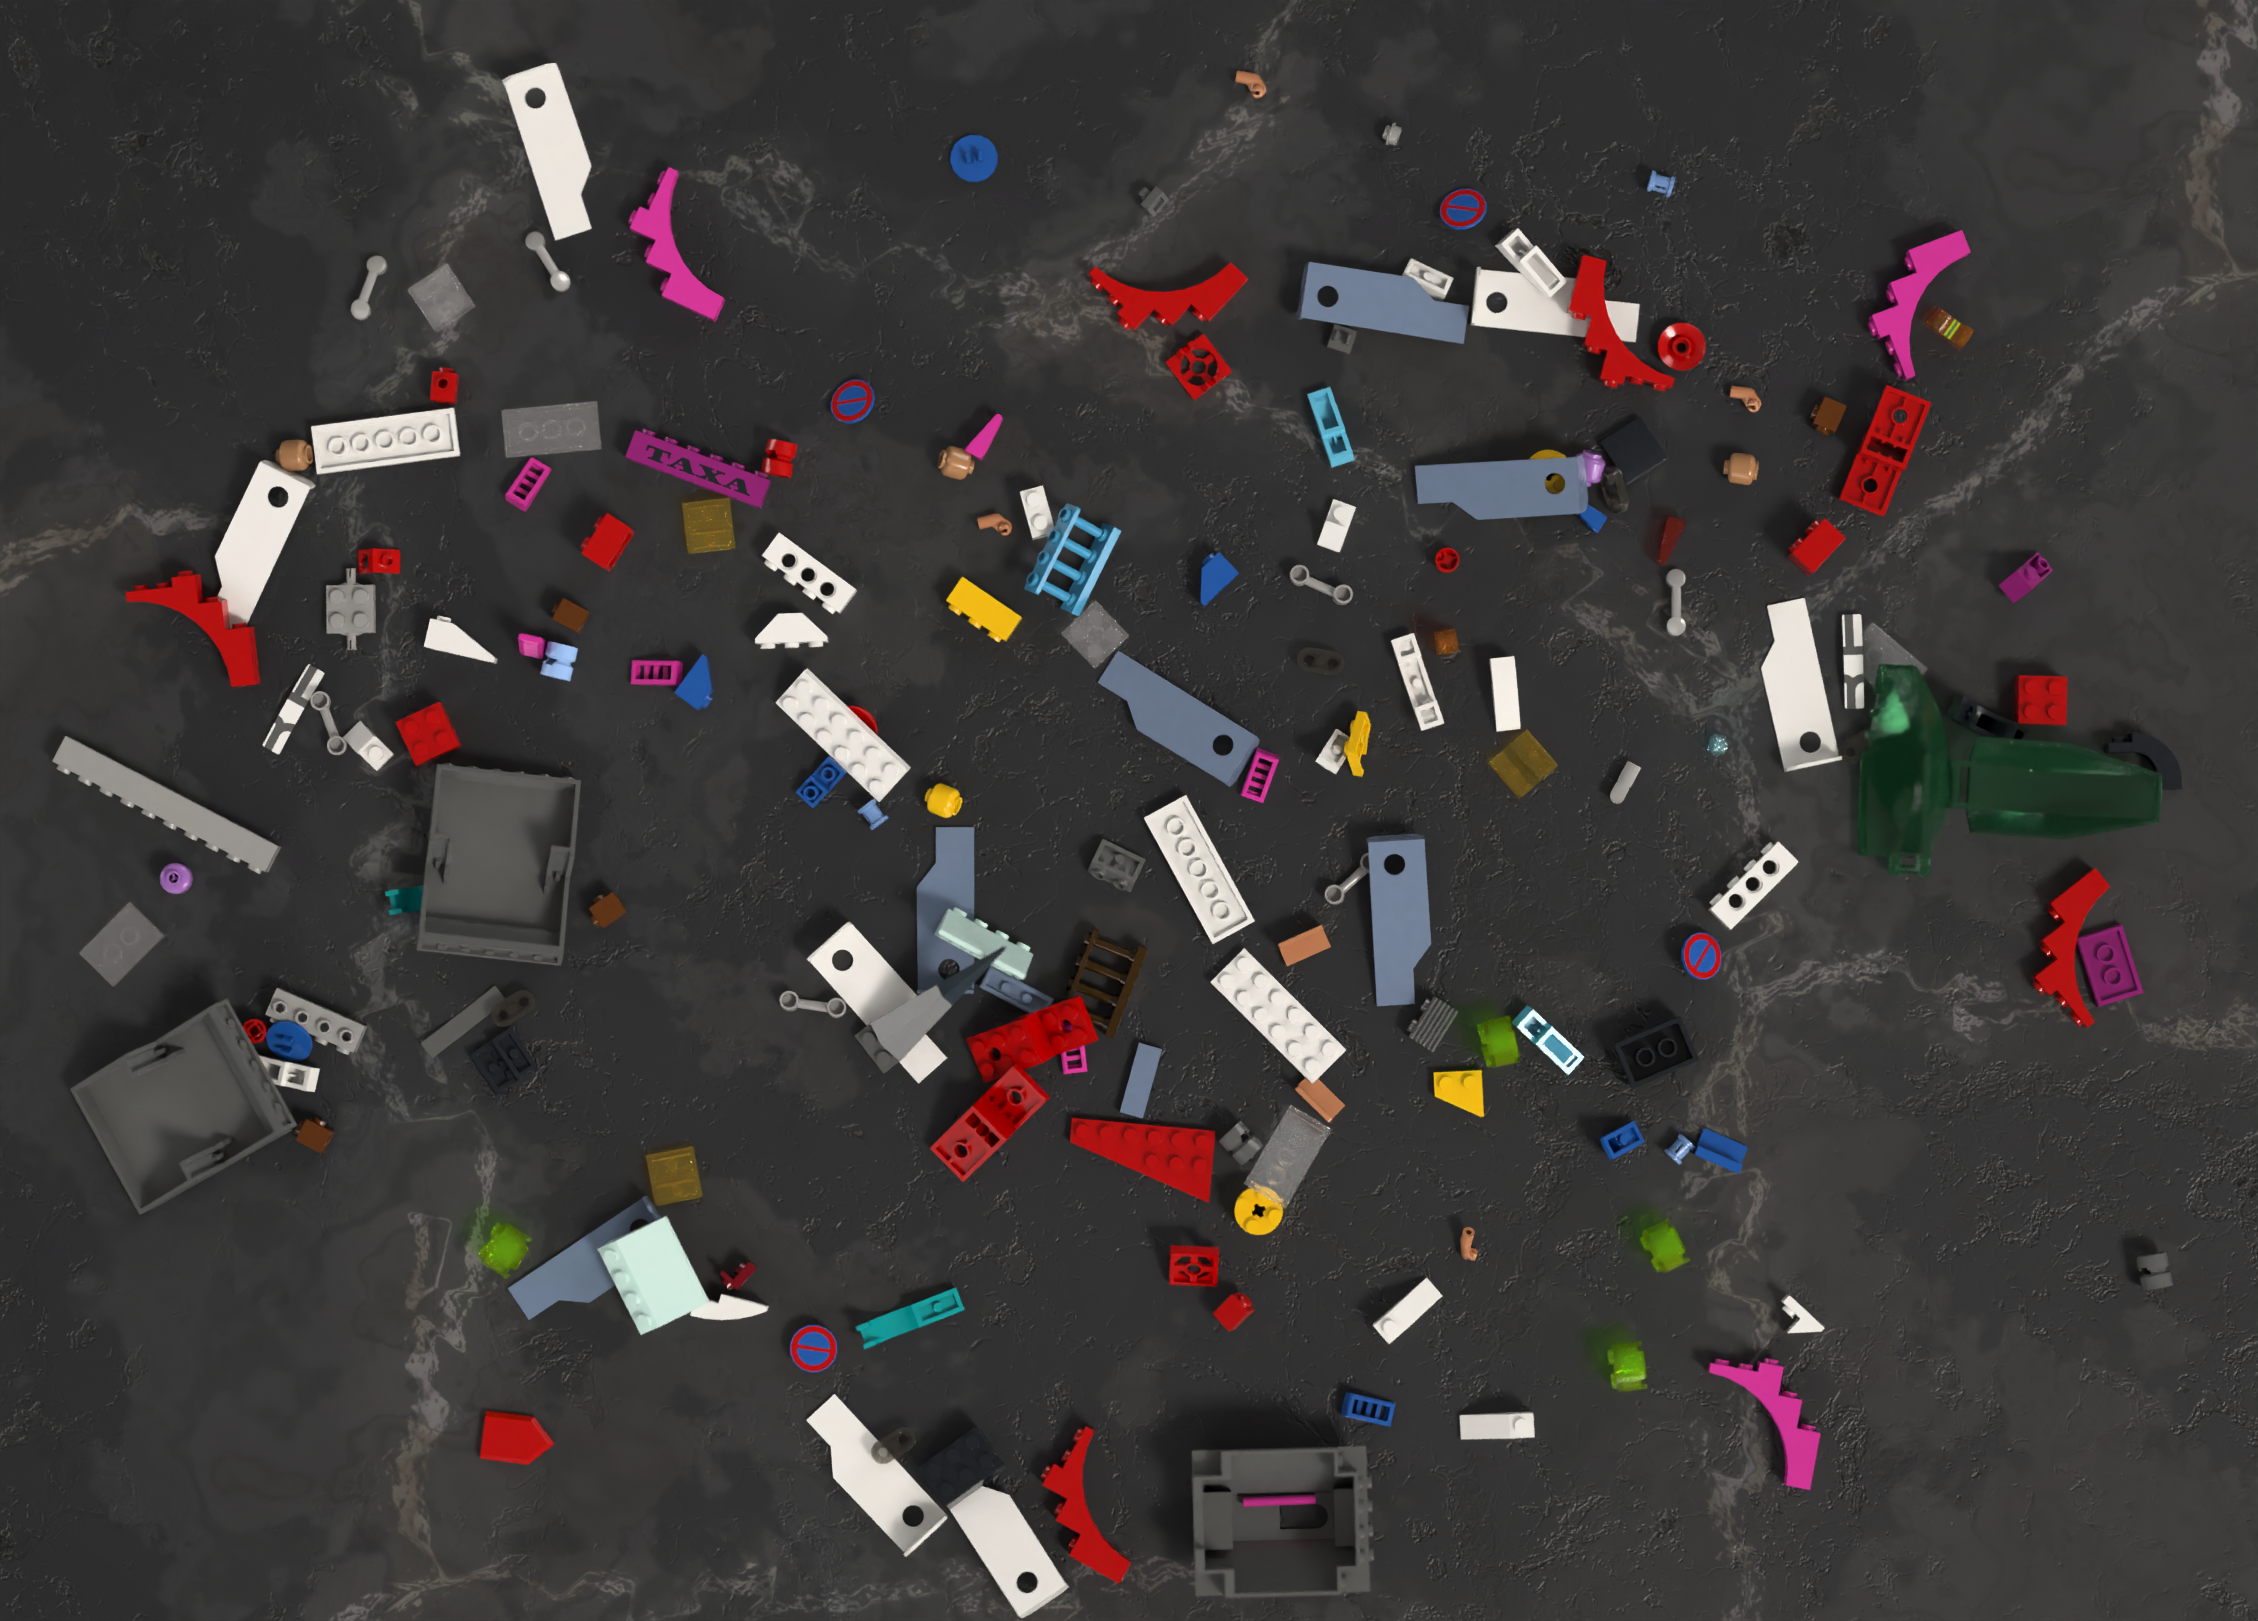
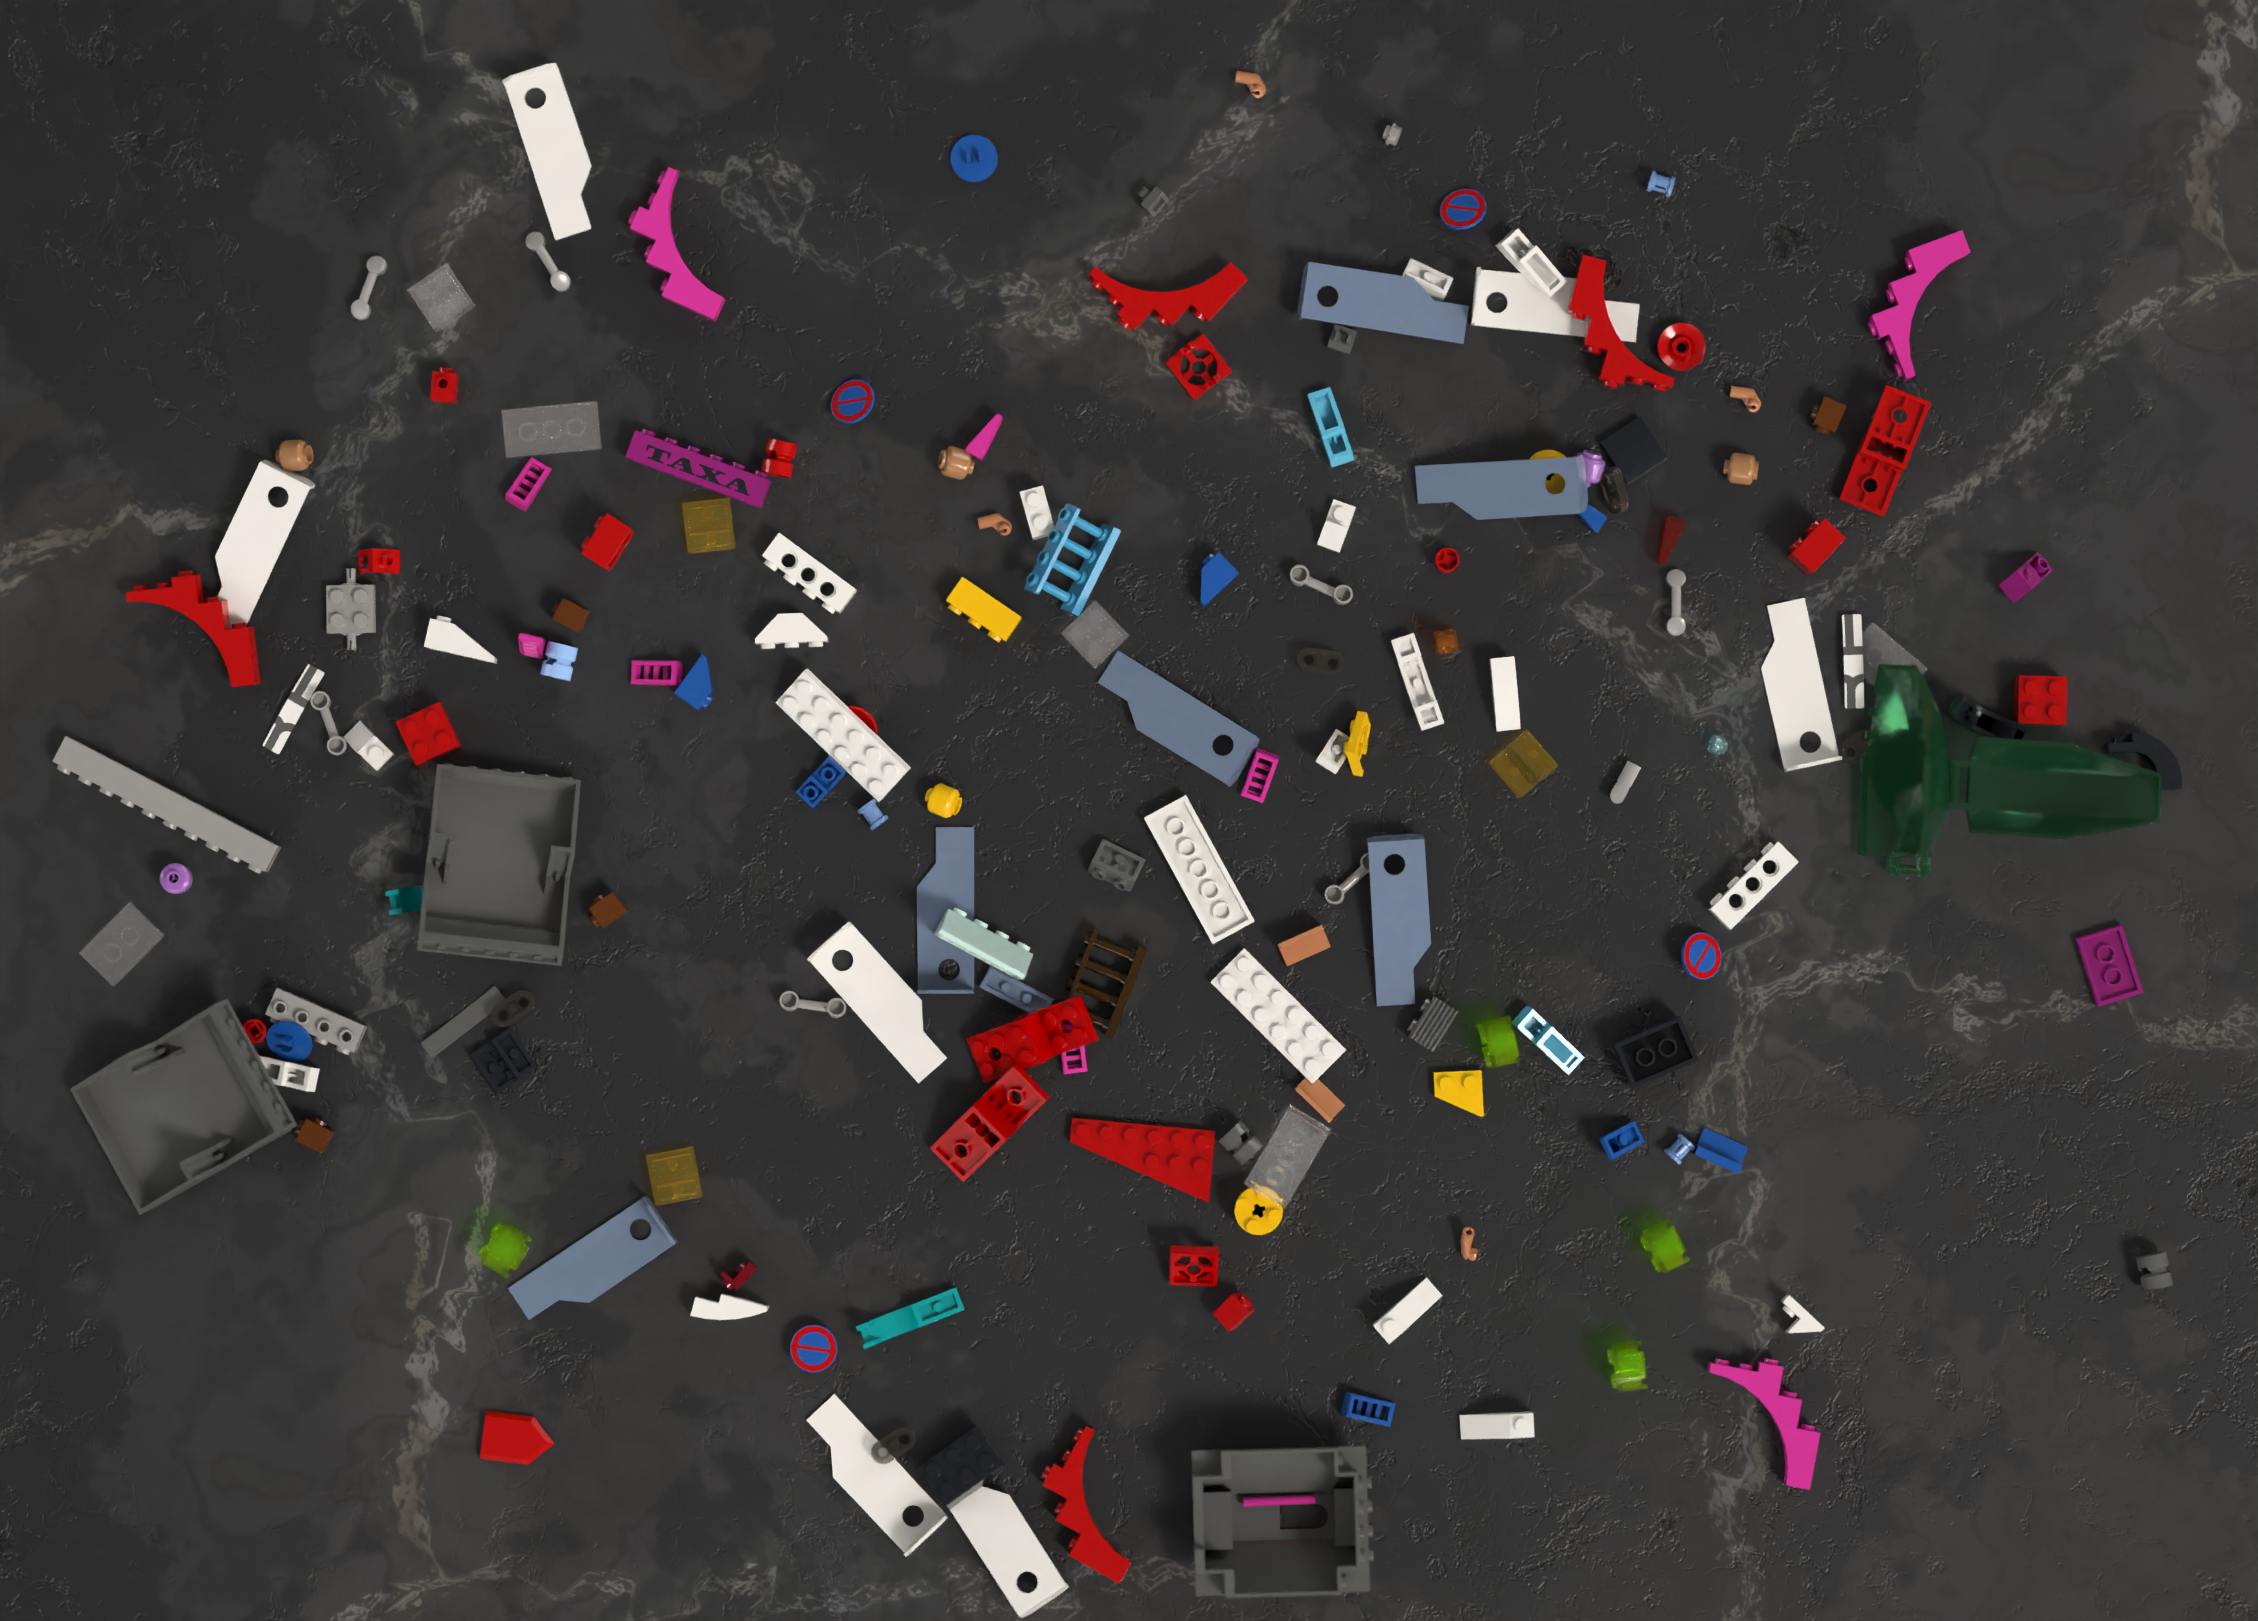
white plate [311,408,460,475] -> none
light aqua slope [598,1216,709,1335] -> none
plate [855,946,1006,1074] -> none
sand blue tile [1120,1043,1162,1118] -> none
clear orange leg [1926,308,1975,351] -> none
red arch [2032,868,2110,1028] -> none

